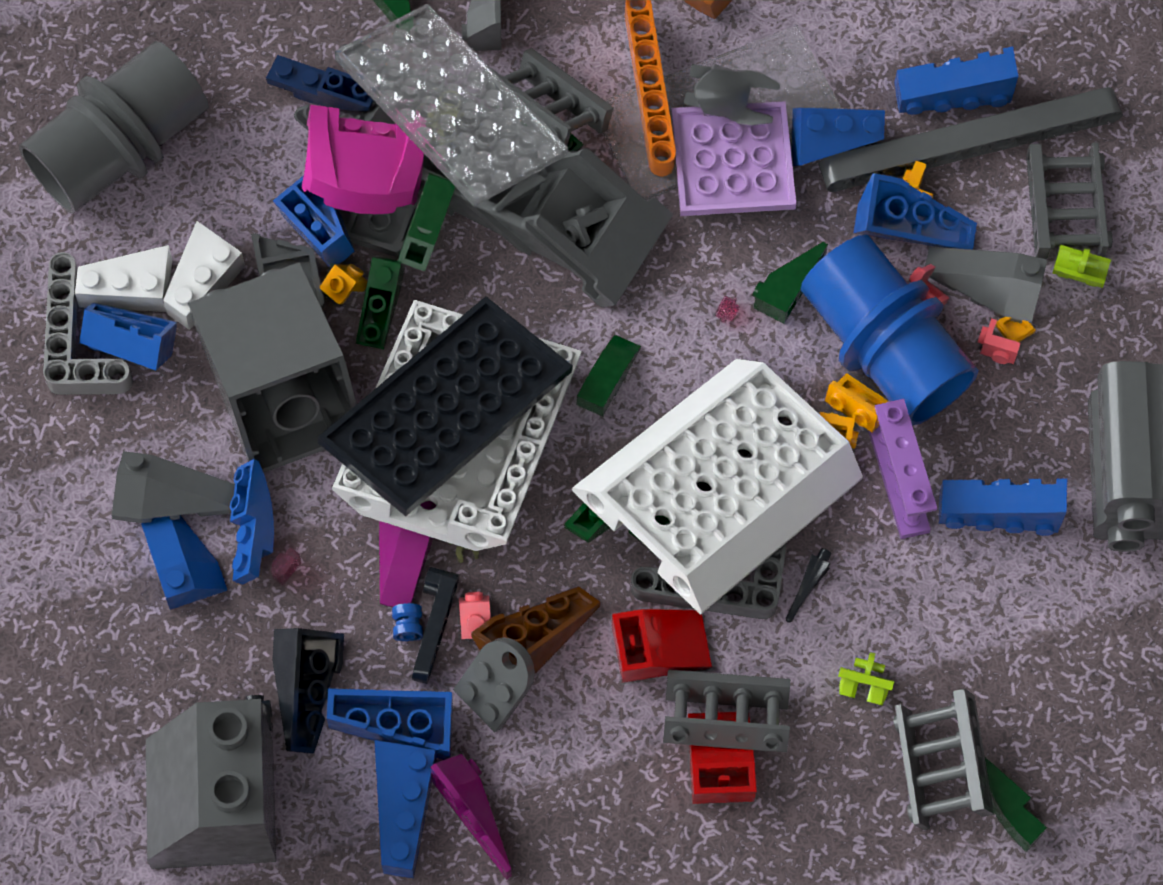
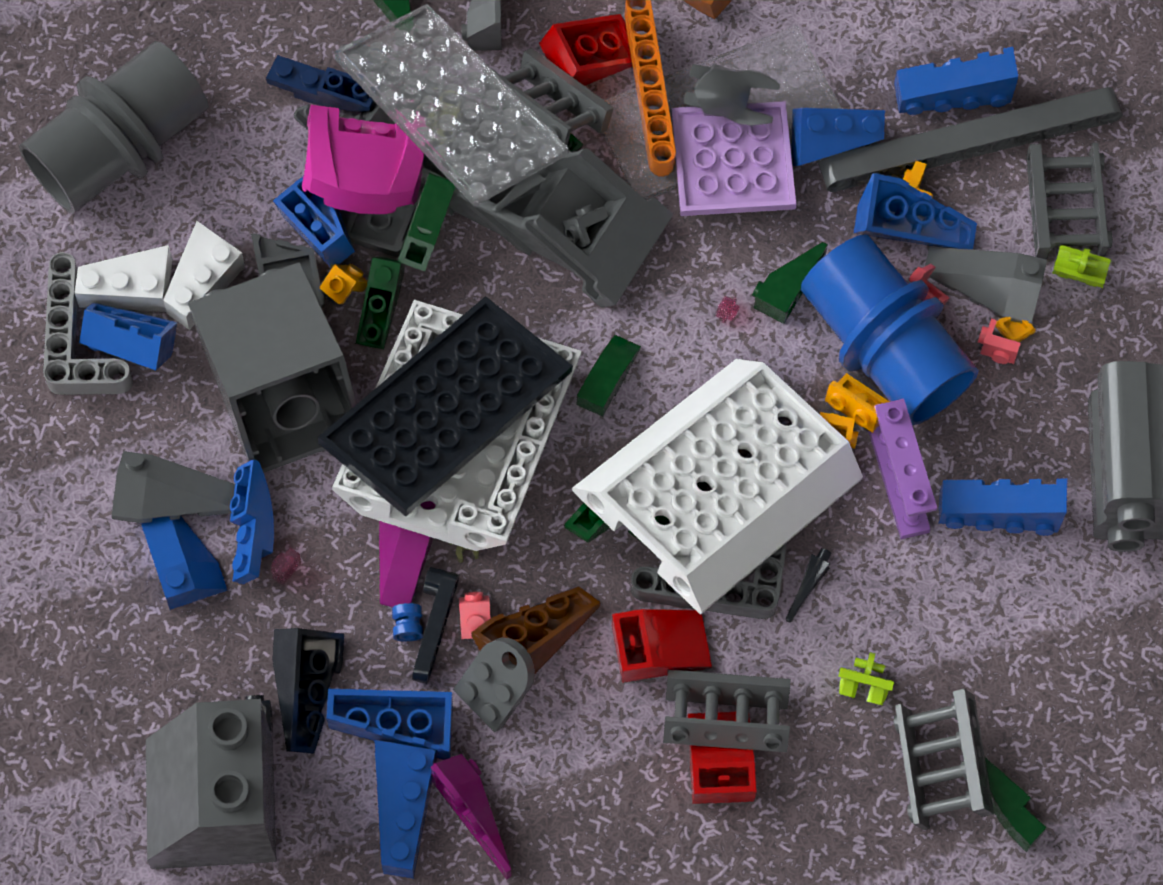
none -> red slope [539,14,644,86]

